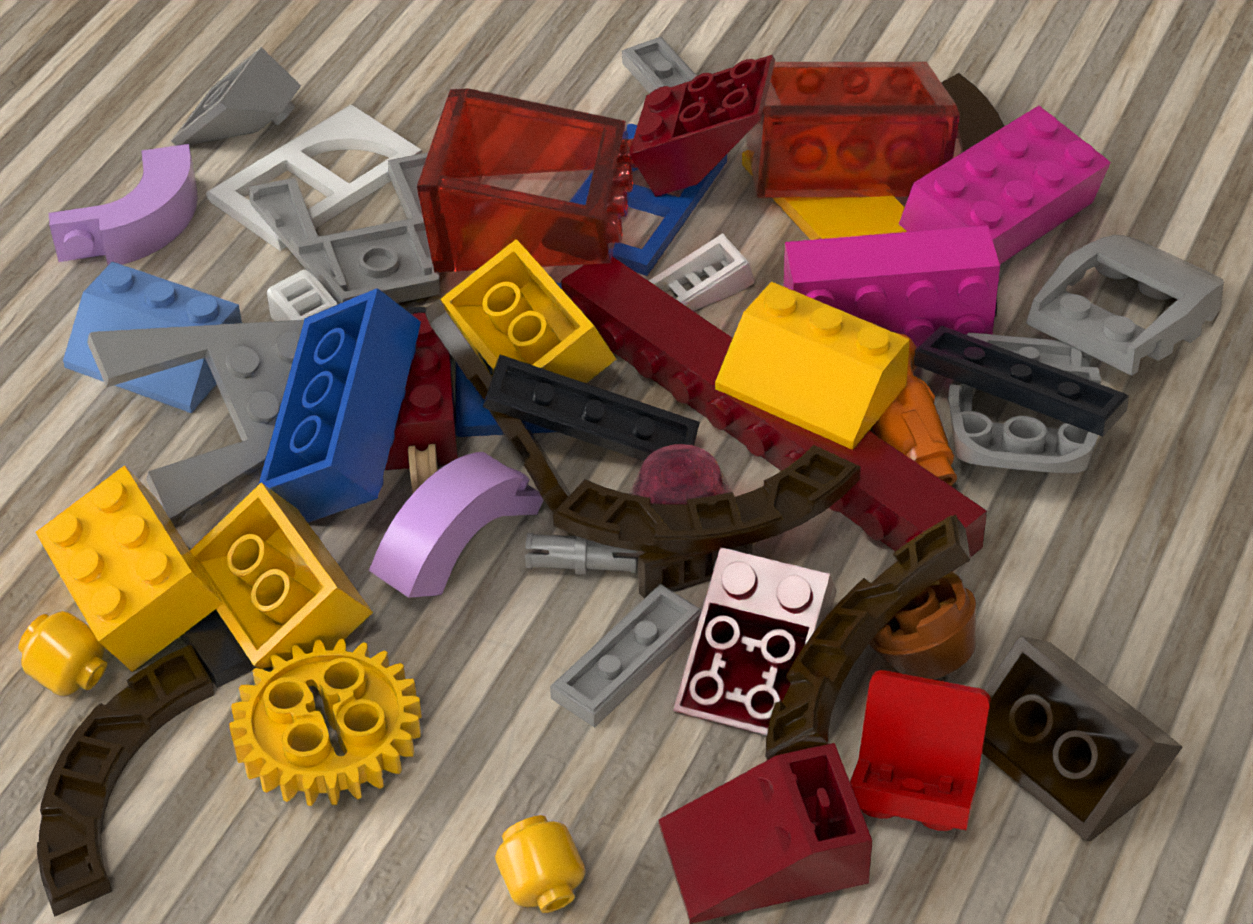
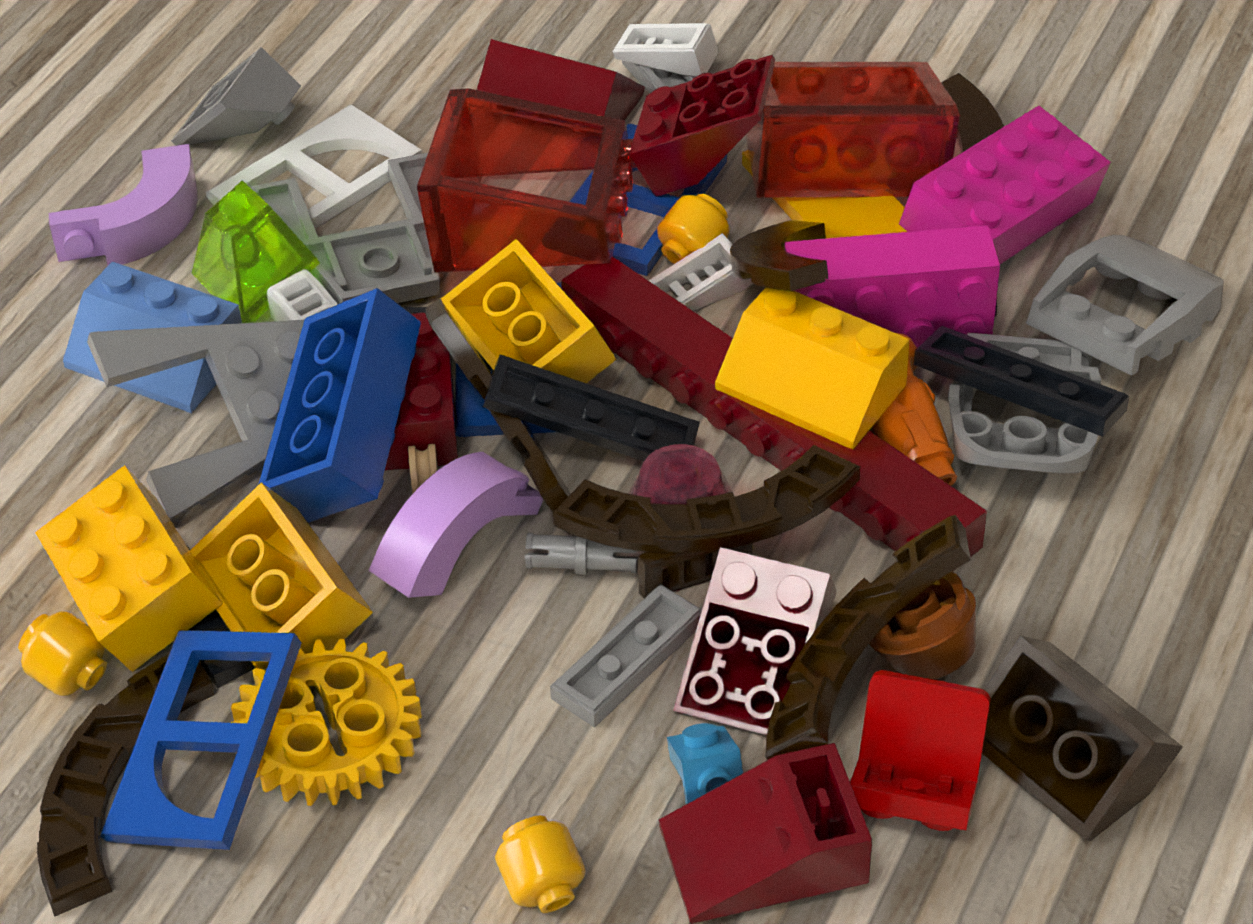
none -> blue window [100,630,302,850]
none -> clear neon green slope [192,180,320,323]
none -> dark red slope [476,39,645,137]
none -> white slope [613,23,718,77]
none -> yellow head [657,194,730,264]
none -> dark azure bracket [667,723,743,804]
none -> dark brown tile [730,220,828,291]

